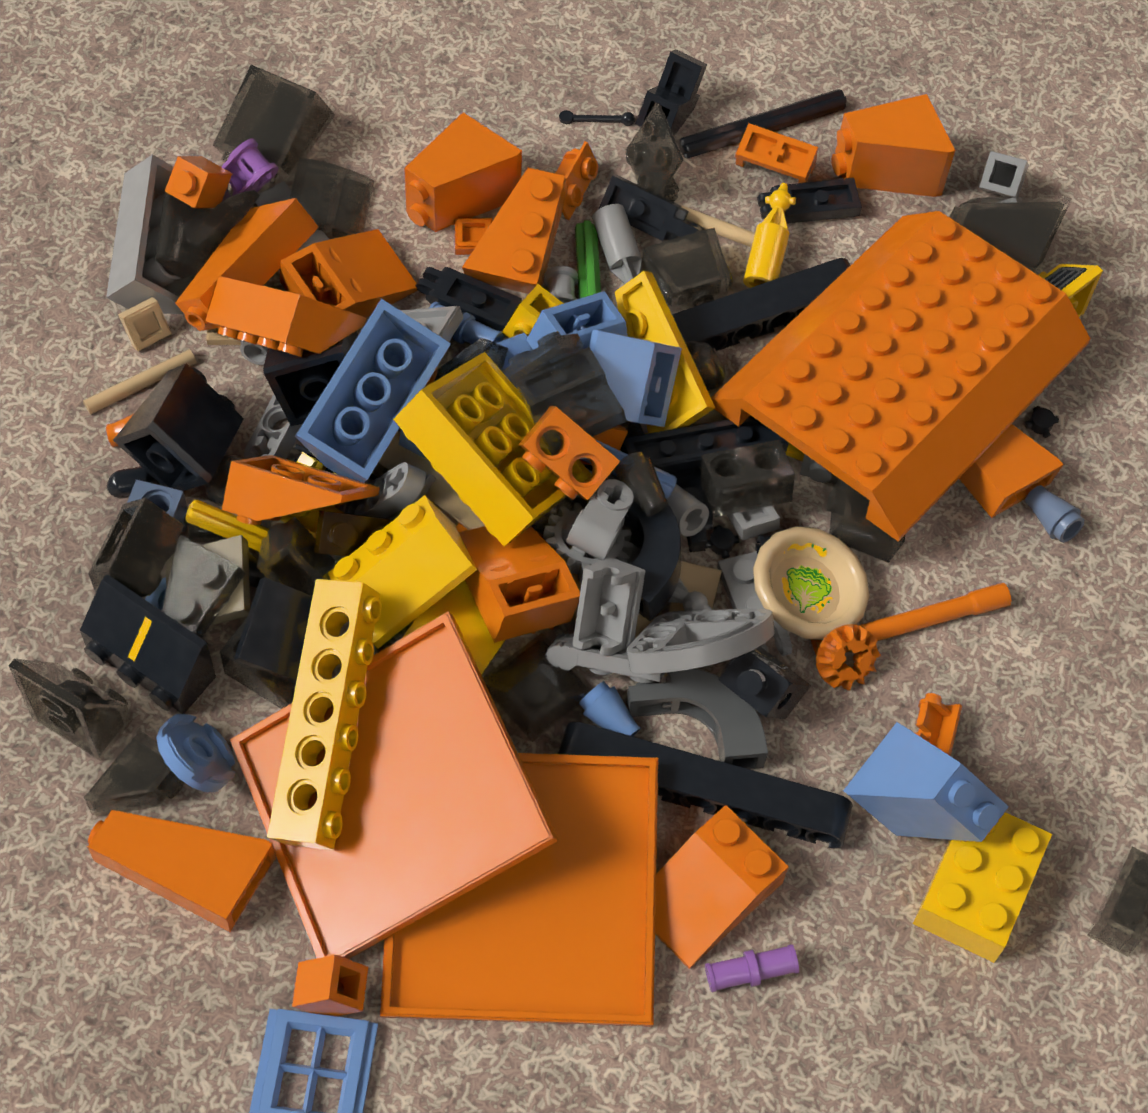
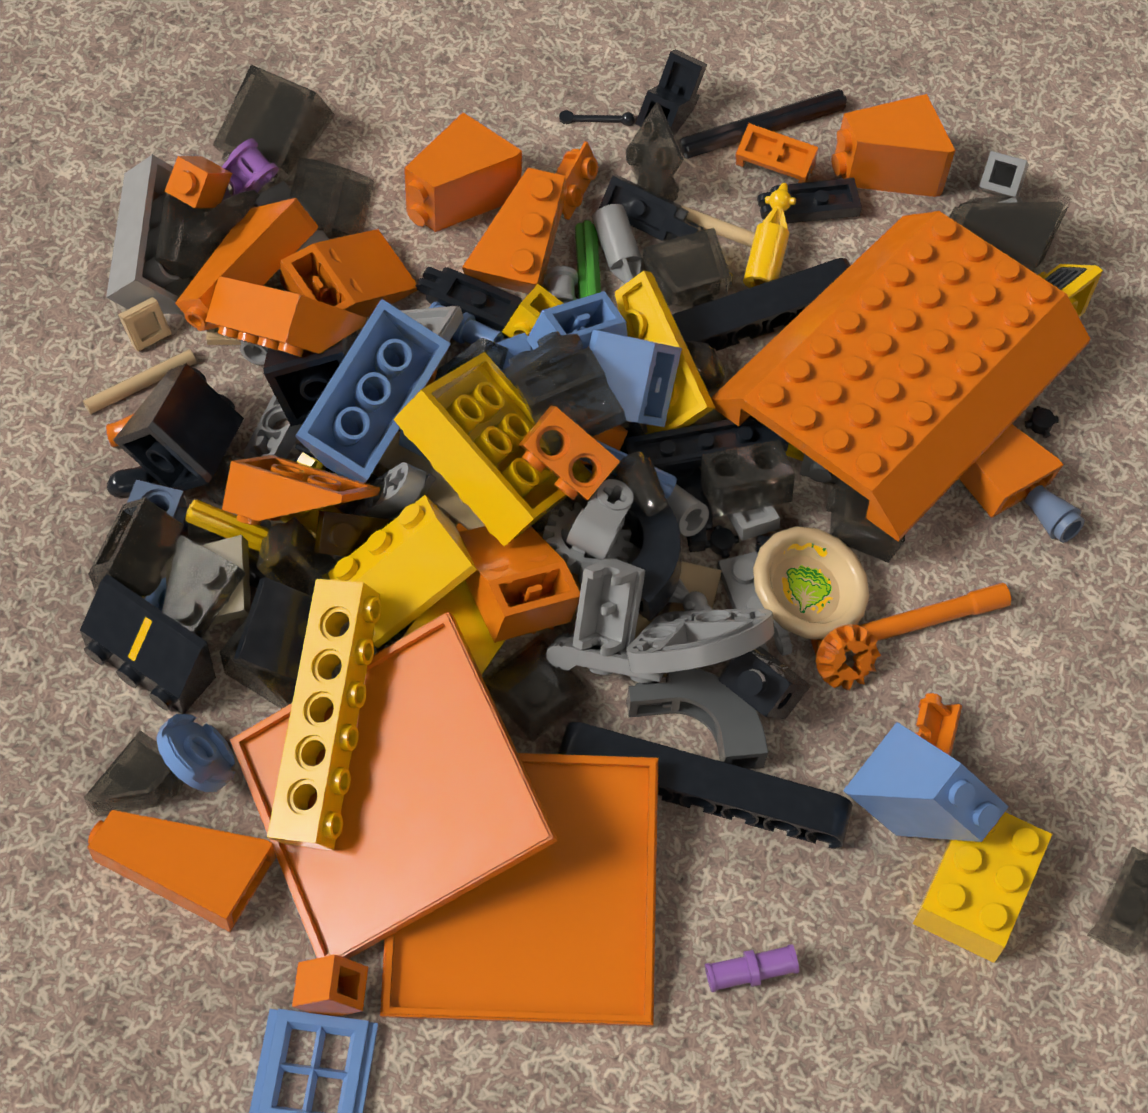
clear smoke slope [8,659,132,761] -> none
orange tile [455,218,492,255] -> none
medium blue cone [579,681,641,737] -> none
orange slope [655,805,789,969] -> none

